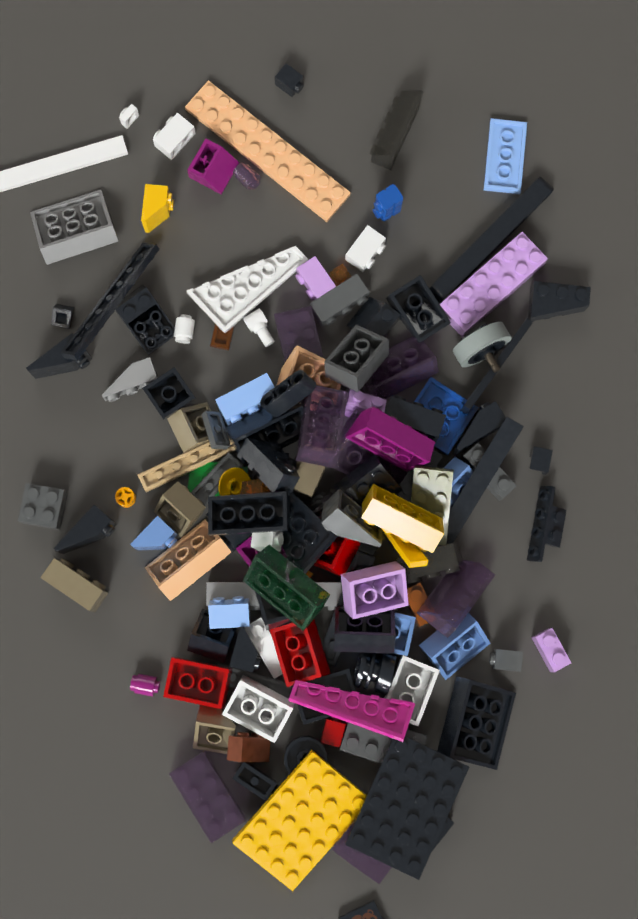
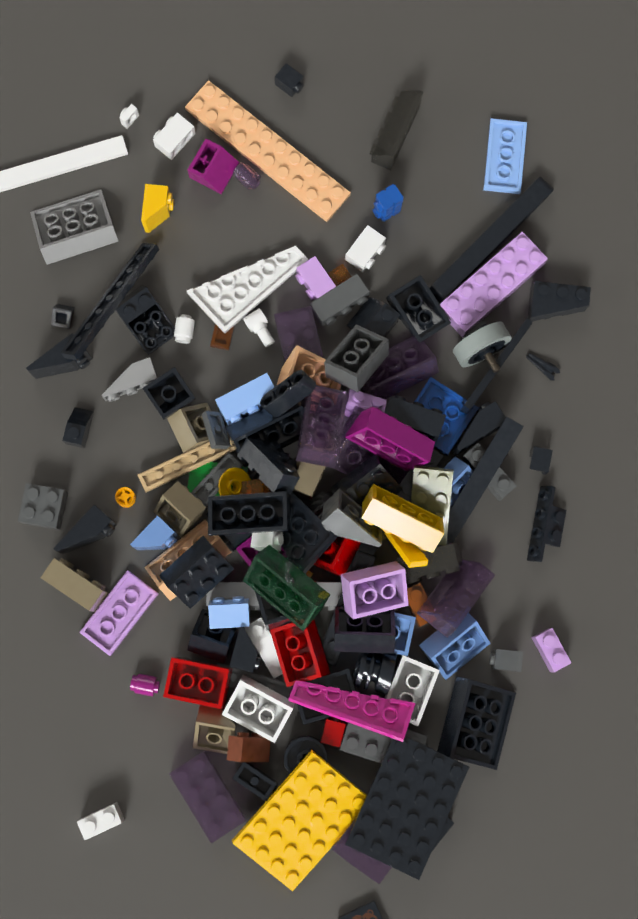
none -> black slope [62,407,94,448]
none -> white brick [77,802,125,840]
none -> lavender tile [79,570,159,656]
none -> black brick [159,536,234,609]
none -> black piece [526,353,560,381]

